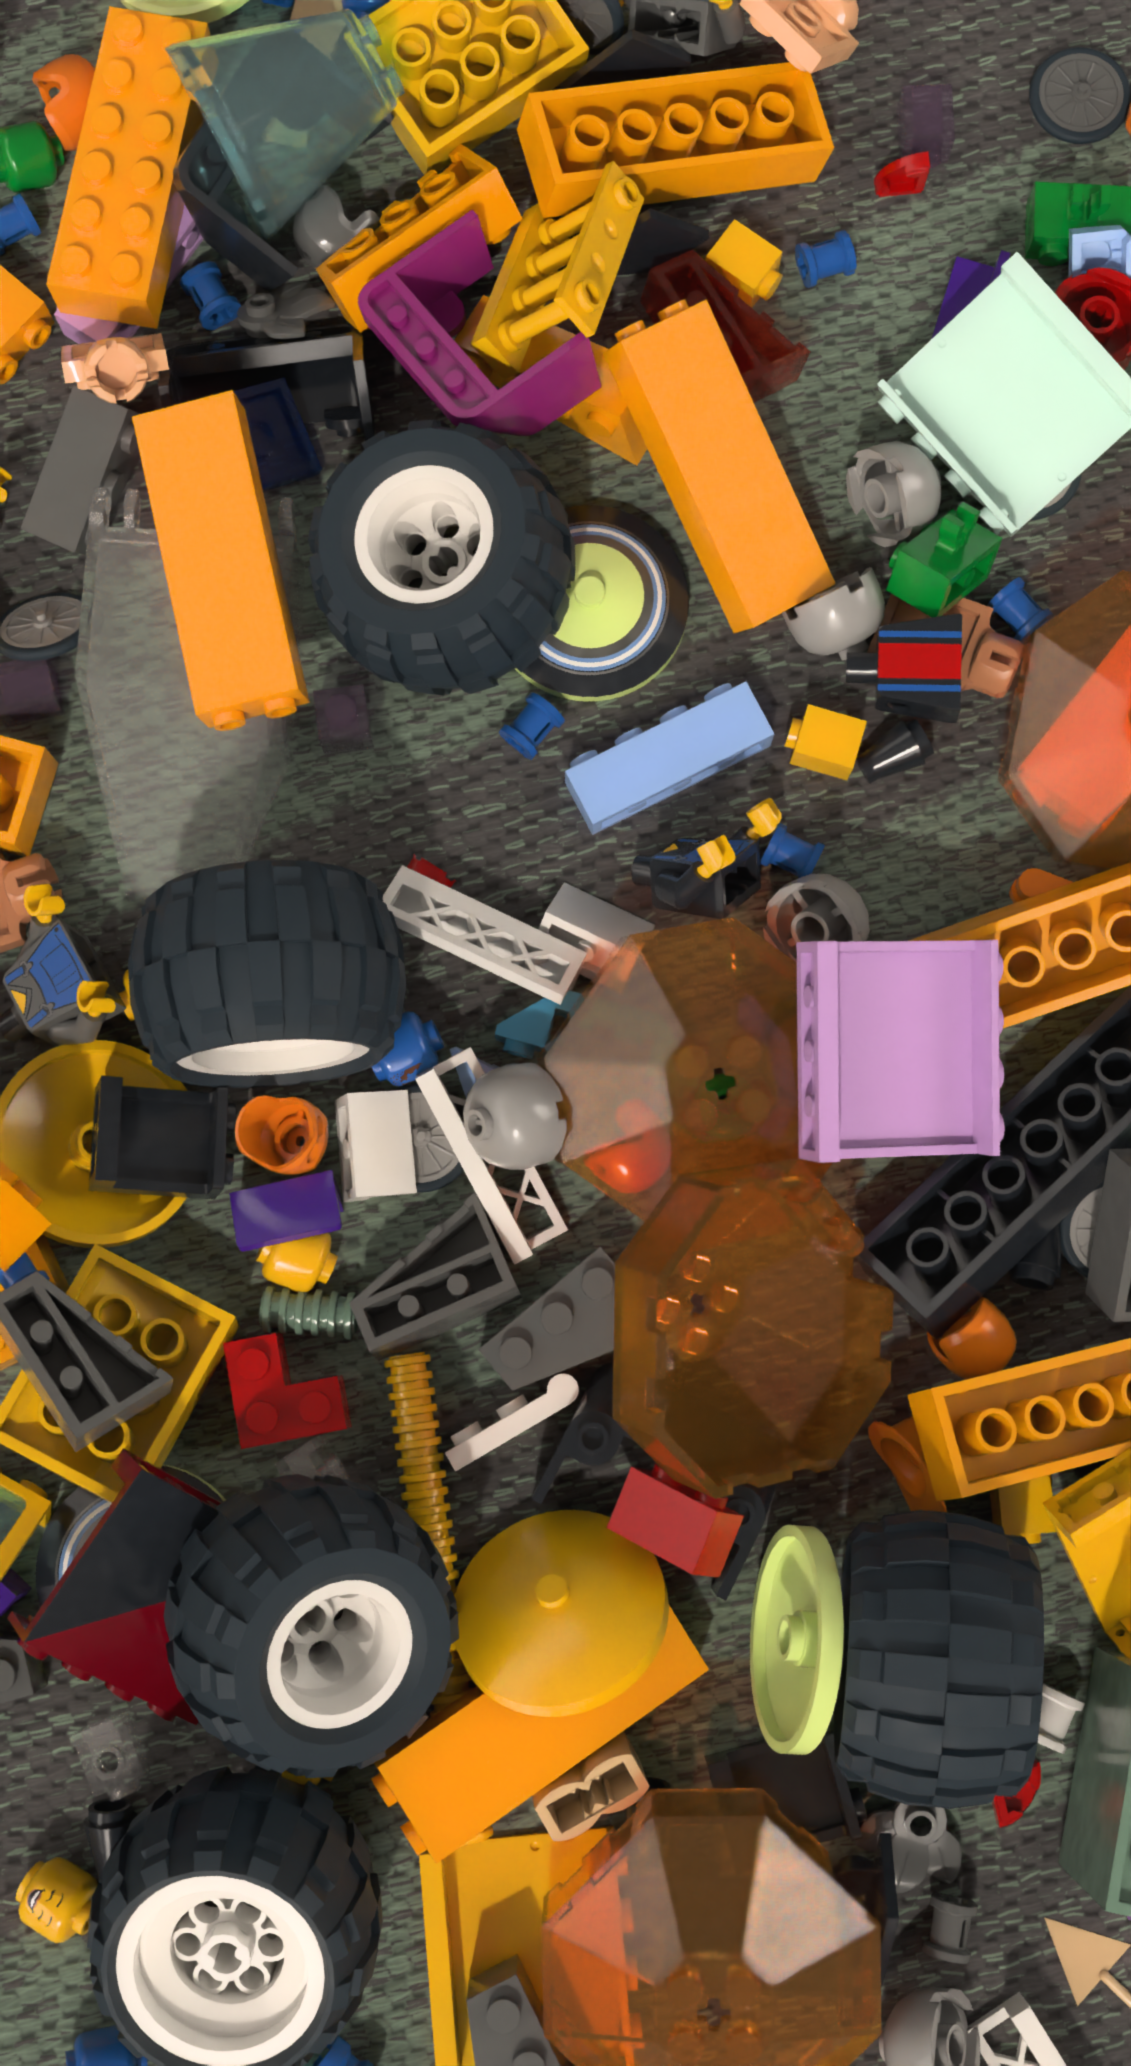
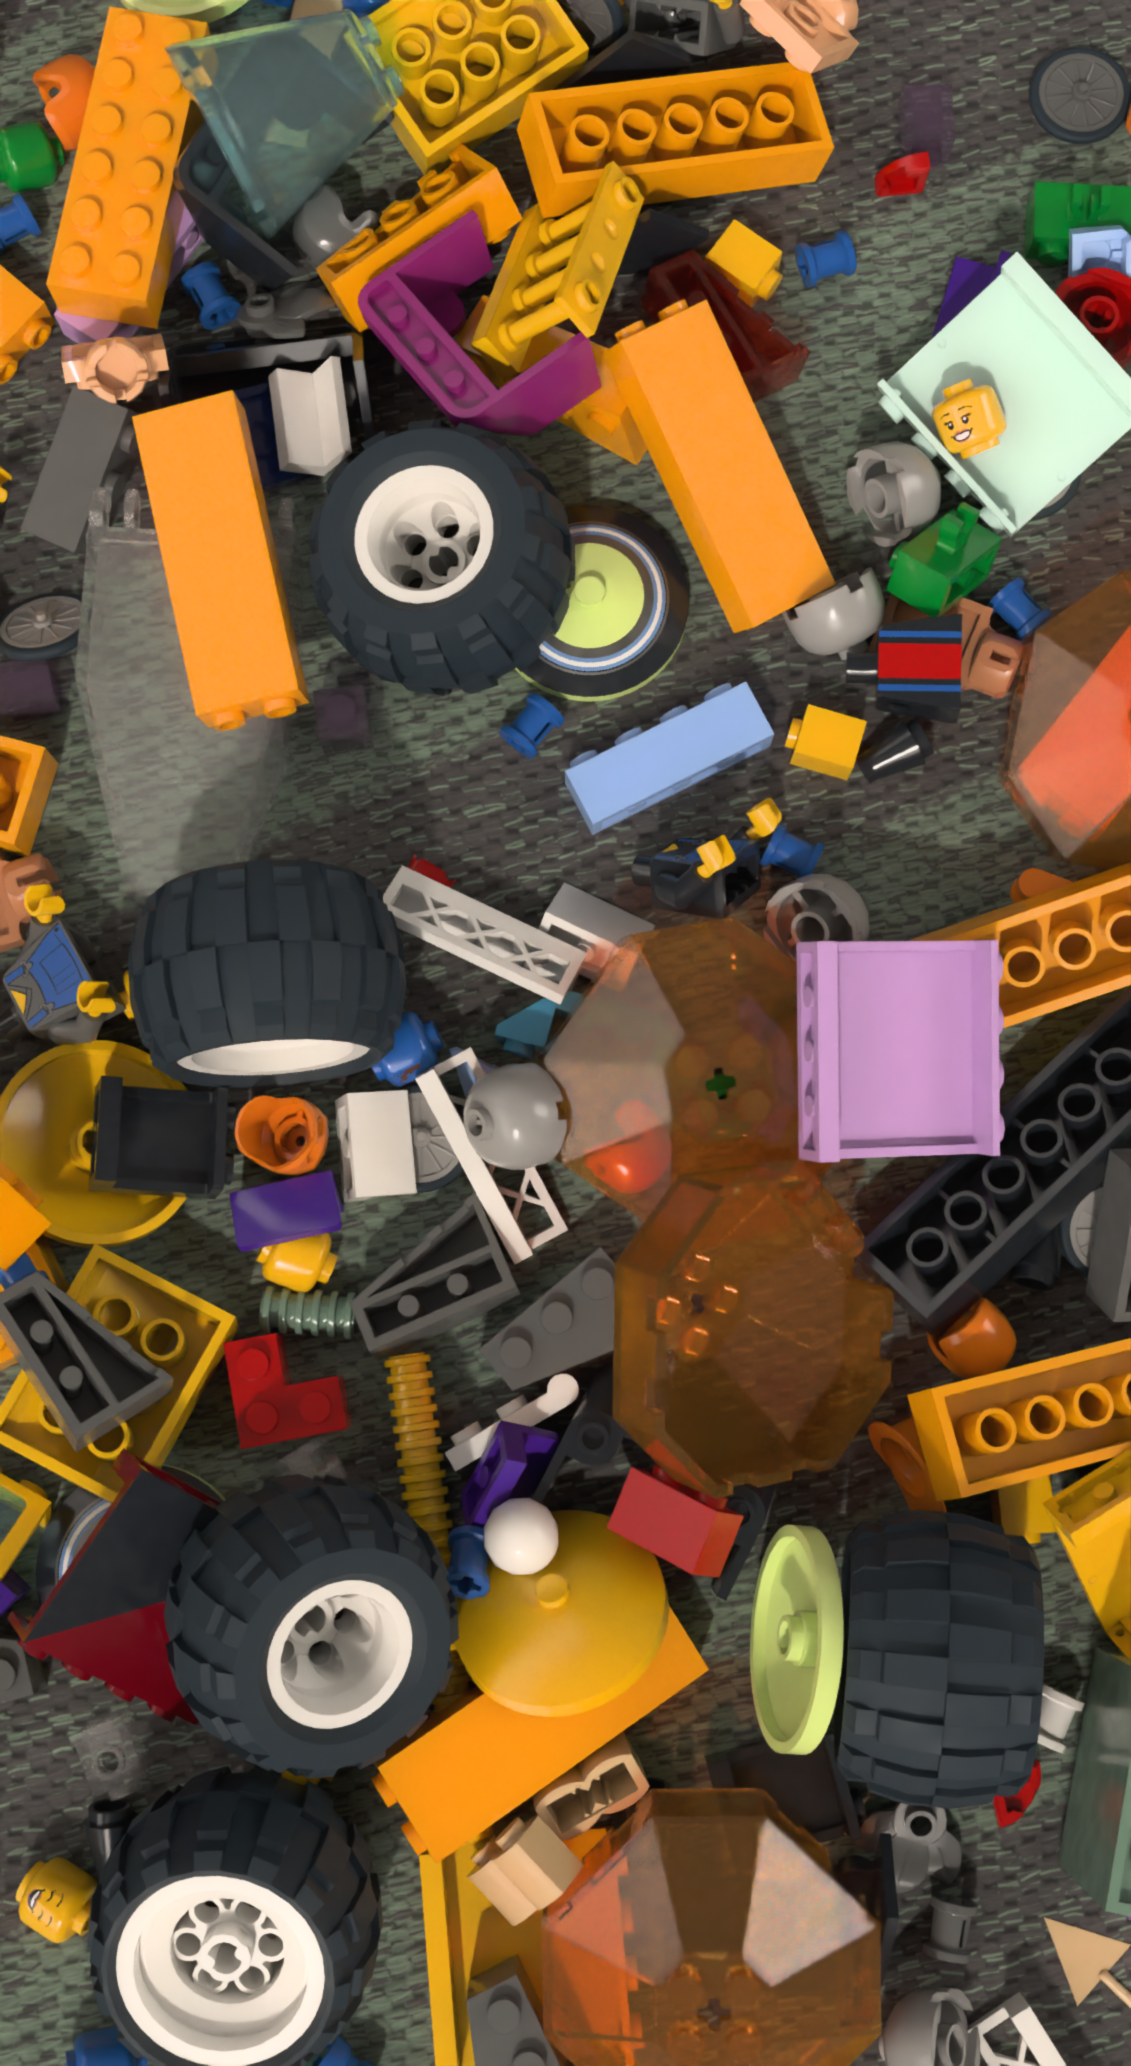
none -> white panel [268,356,352,476]
none -> blue bush [446,1525,490,1599]
none -> dark purple panel [461,1420,560,1528]
none -> tan brick [467,1815,584,1926]
none -> white piece [484,1498,559,1575]
none -> yellow head [932,378,1007,460]

